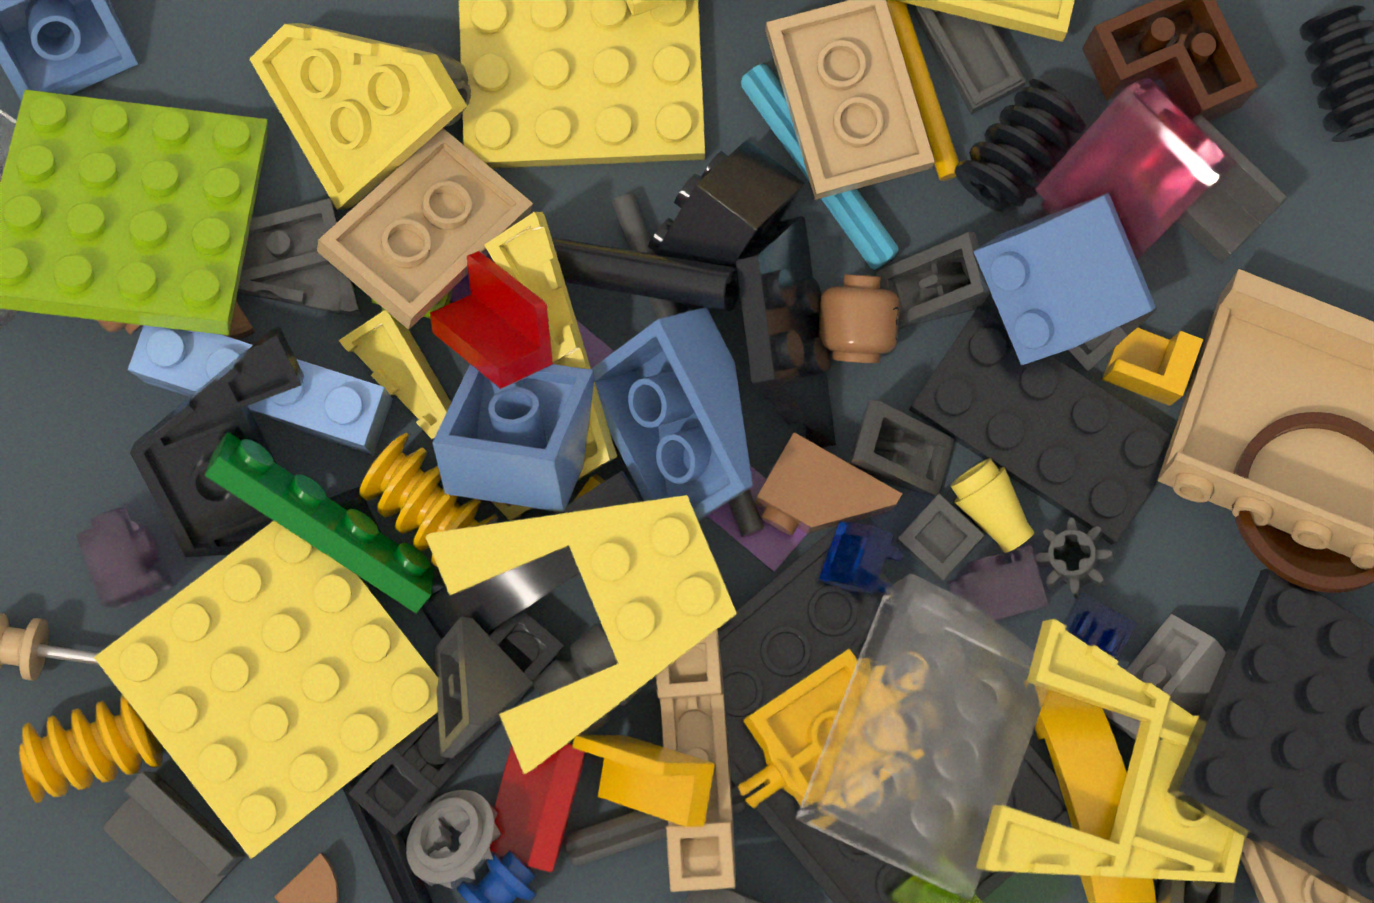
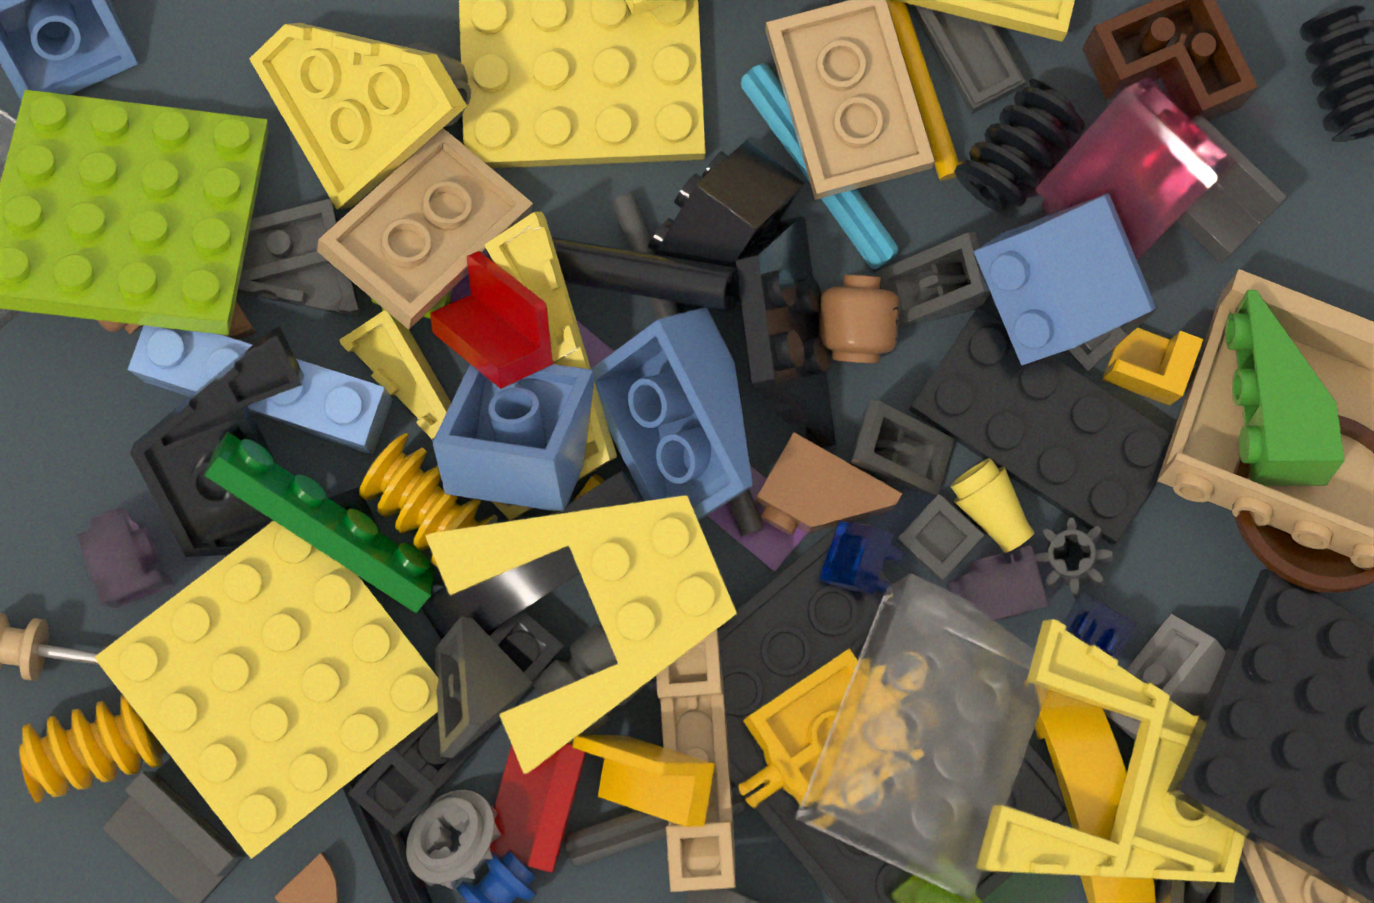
none -> bright green slope [1225,290,1345,486]

